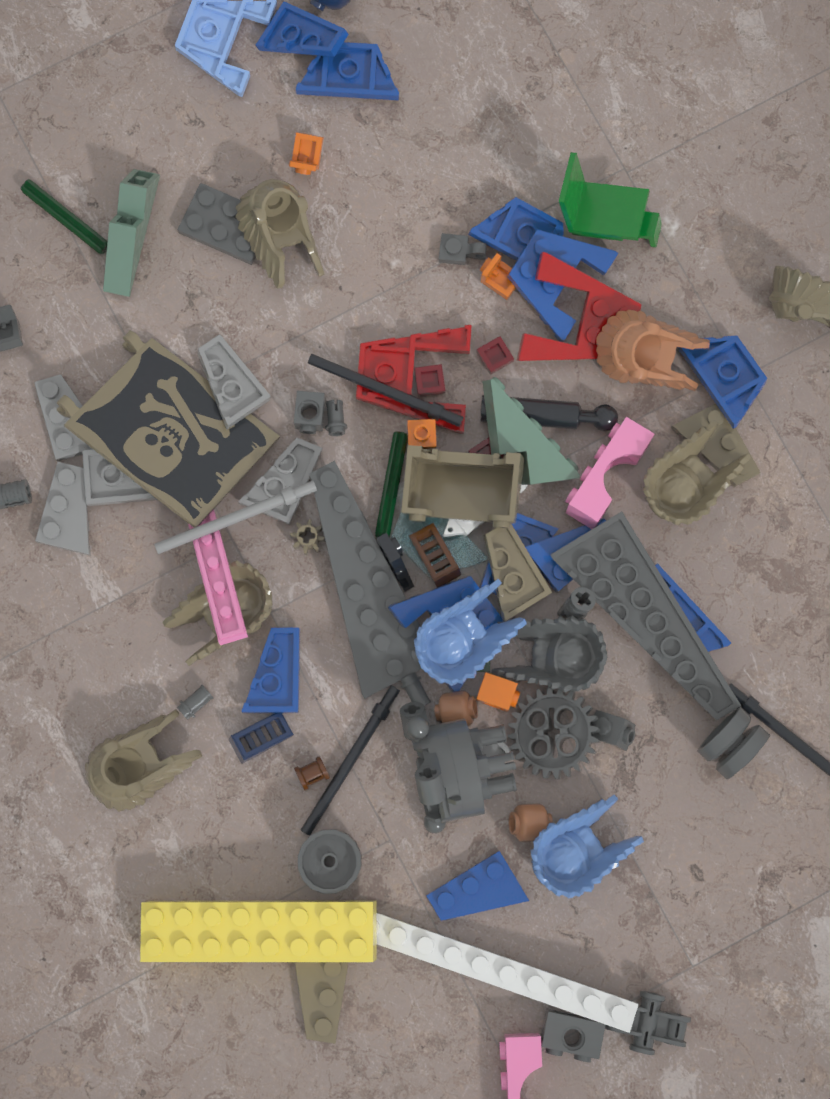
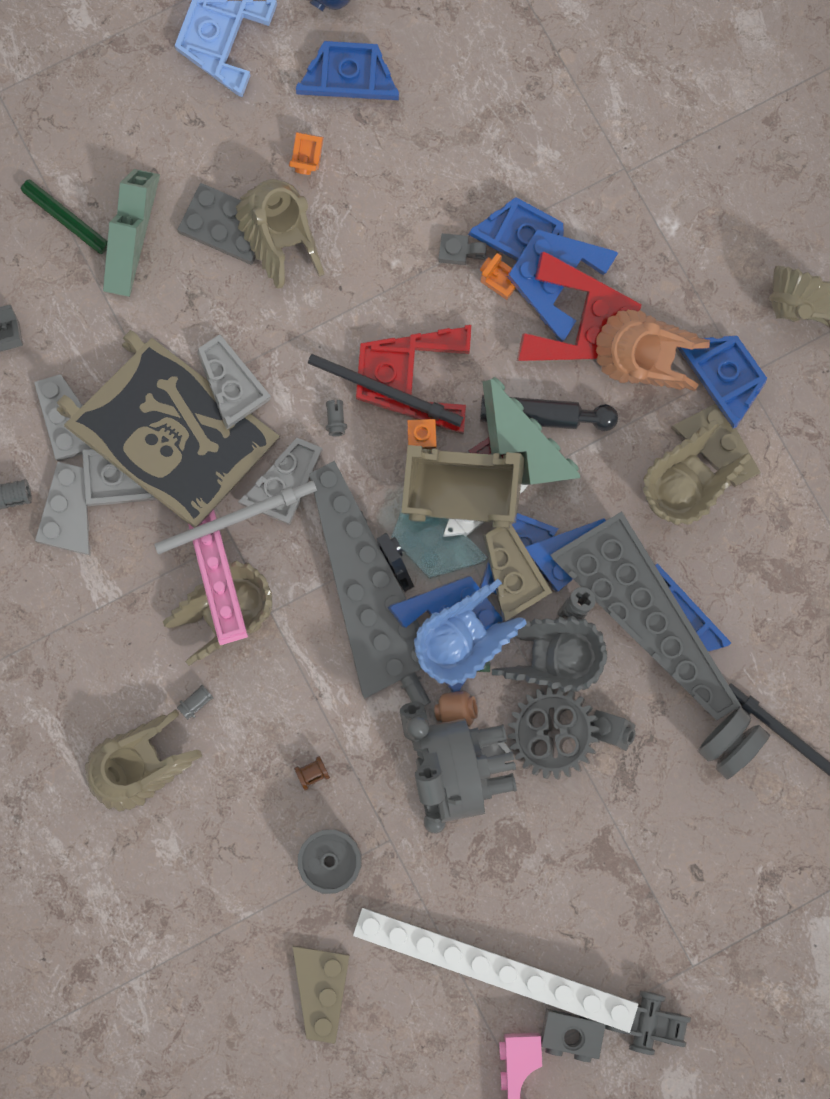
light yellow brick [140,900,377,962] -> none
dark blue slope [229,713,294,764] -> none
blue wing [241,628,300,713] -> none
blue wing [255,1,349,57] -> none
dark tan gear [290,519,325,555] -> none
dark grey brick [294,391,326,434] -> none
black bar [300,685,400,836] -> none
dark green axle [375,431,408,538] -> none
reddish brown slope [409,523,461,587] -> none
dark red plate [414,364,446,397] -> none
blue wing [426,851,529,921] -> none
dark red plate [476,336,514,375] -> none
orange brick [476,672,520,712] -> none
nougat head [509,803,553,842] -> none
medium blue piece [531,795,644,899] -> none
green piece [559,152,662,248] -> none
bright pink arch [565,417,655,529] -> none

